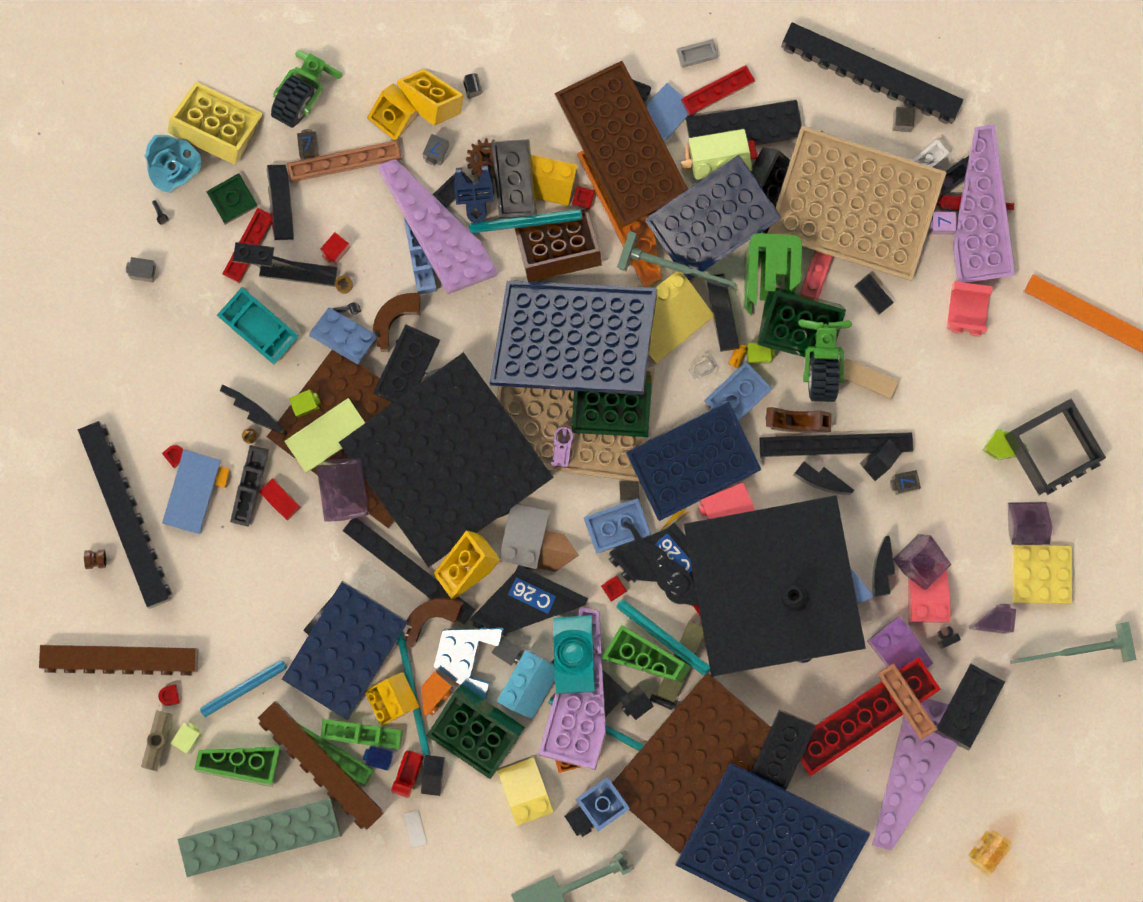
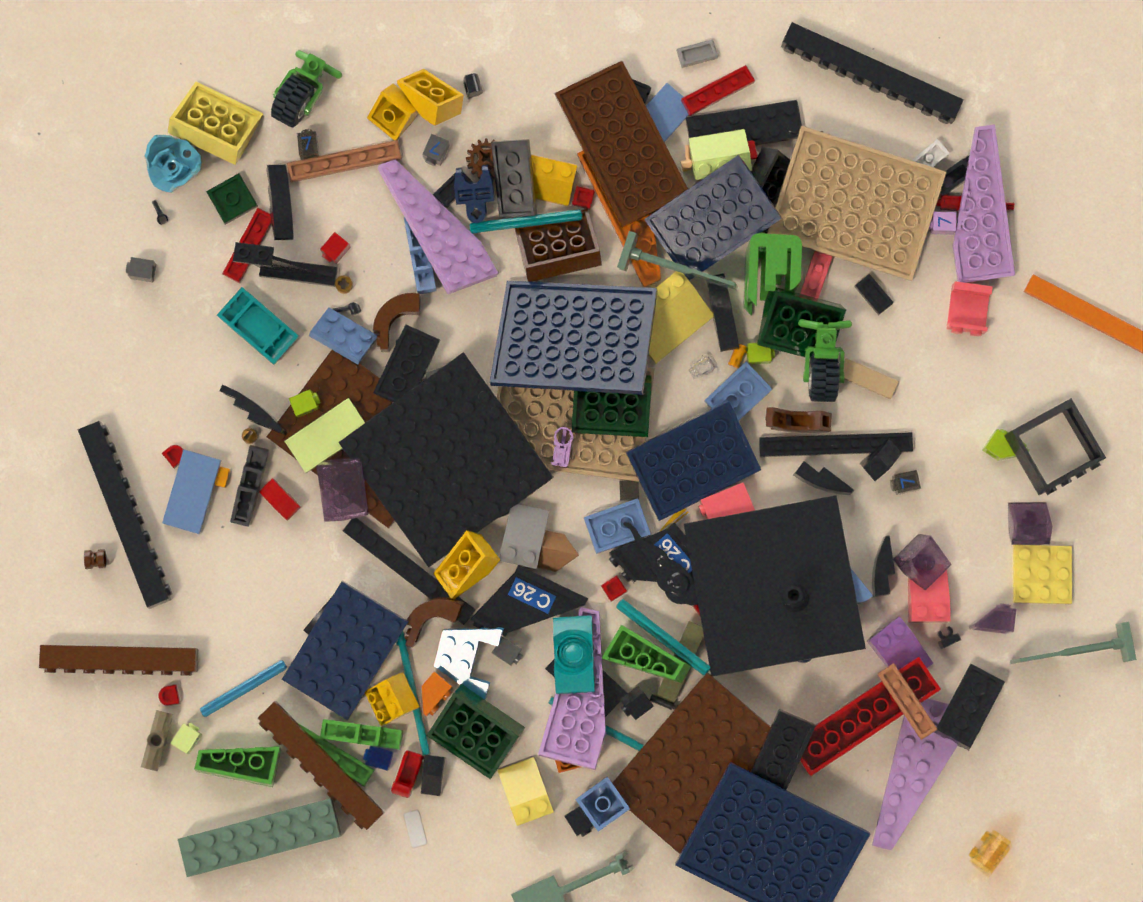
medium azure slope [497,649,555,719] -> none
clear smoke brick [892,107,915,132] -> none

